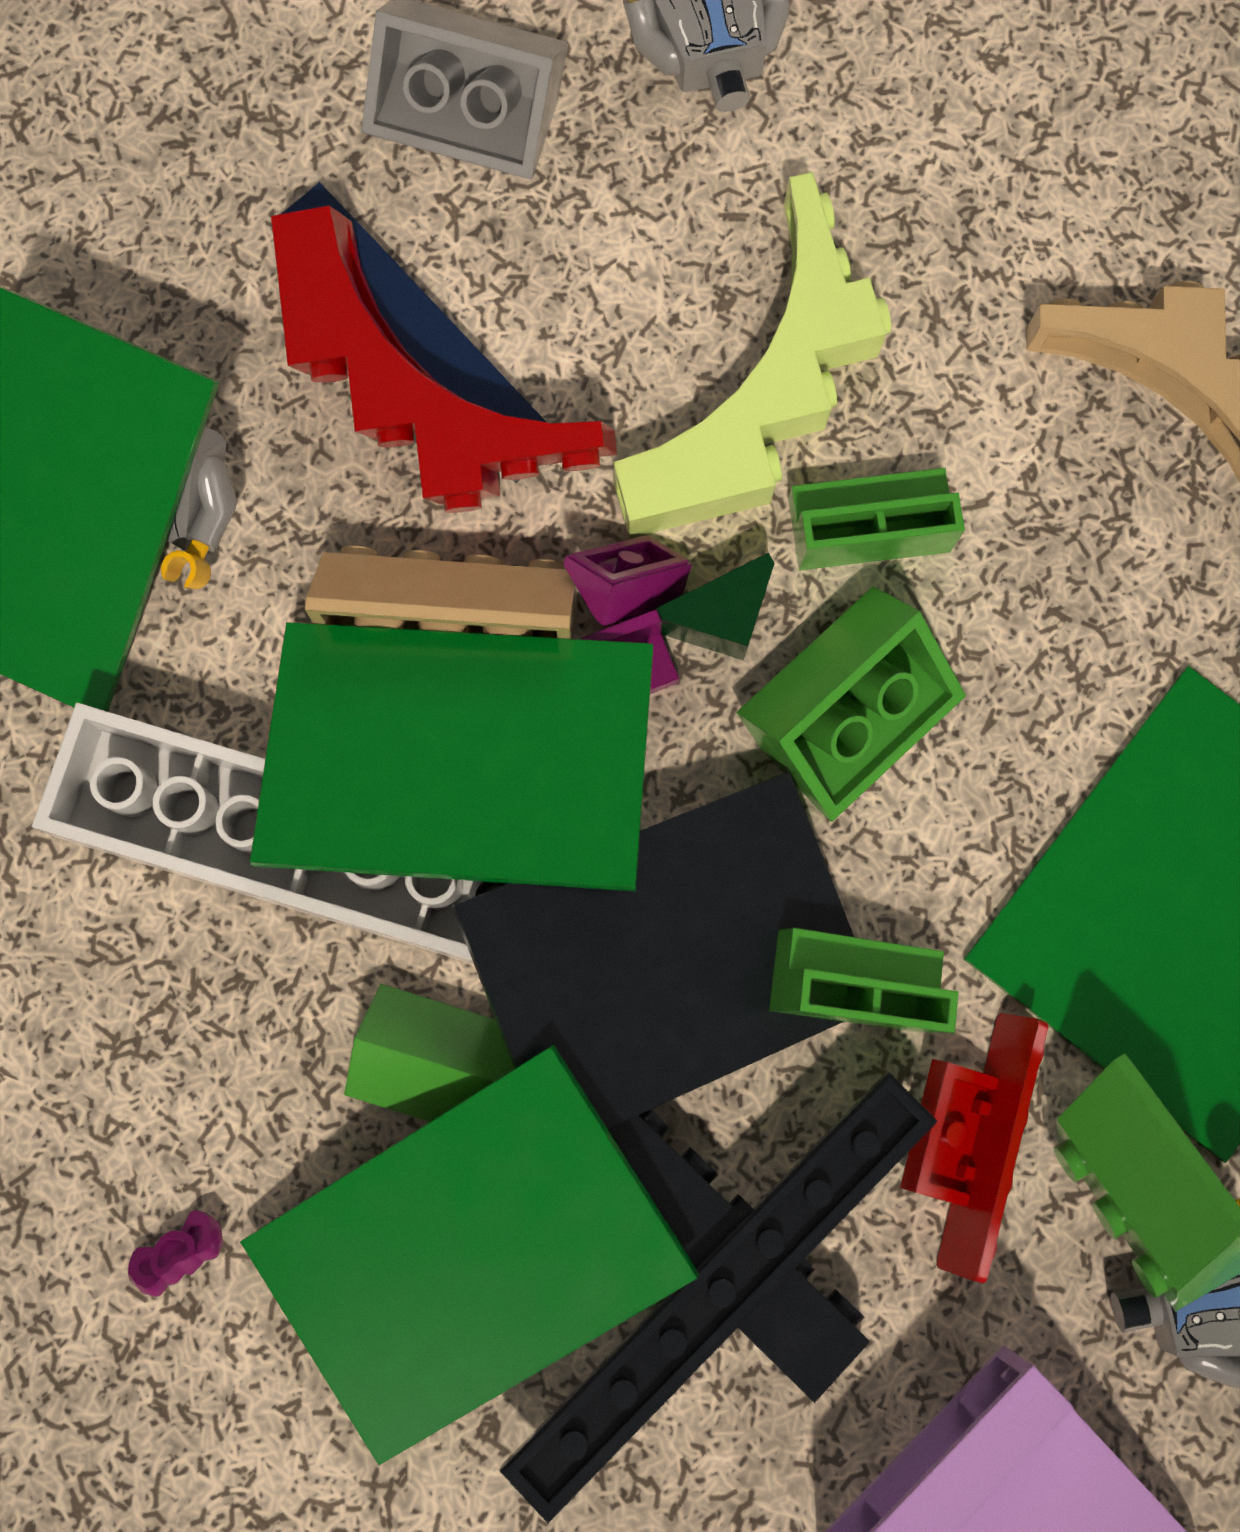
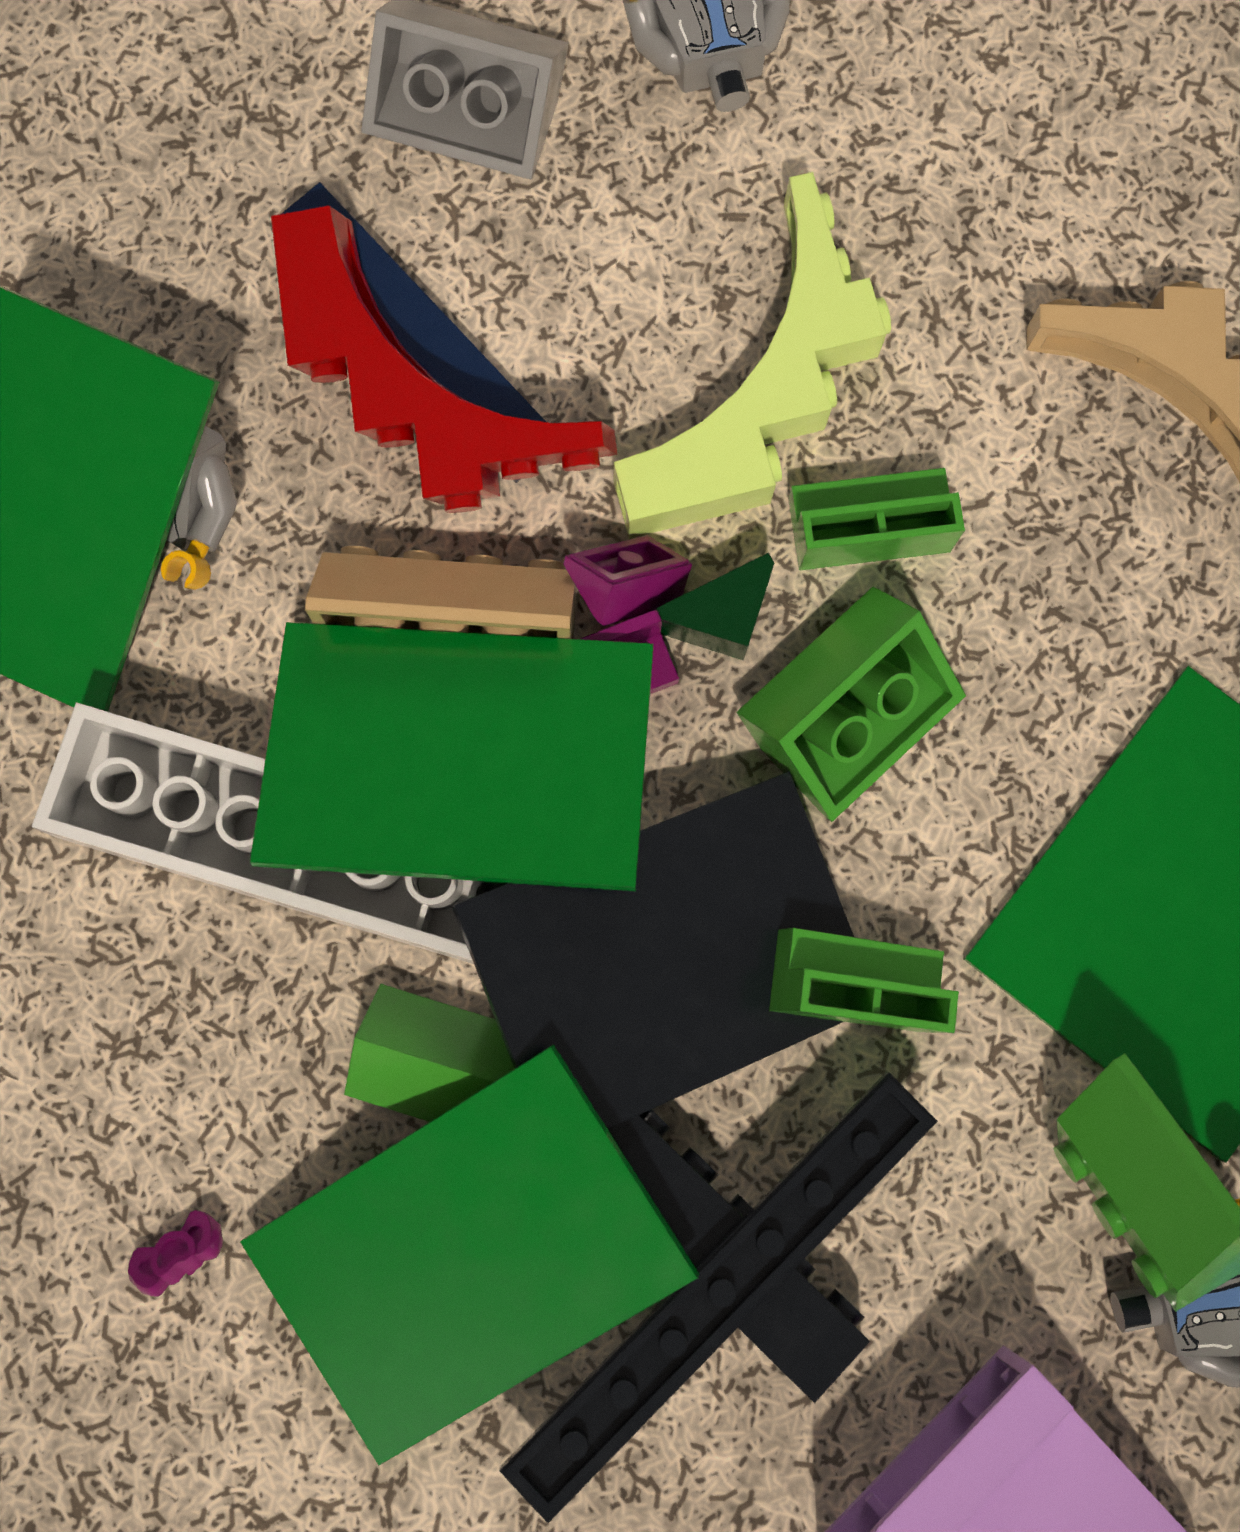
red bracket [900,1013,1048,1283] -> none

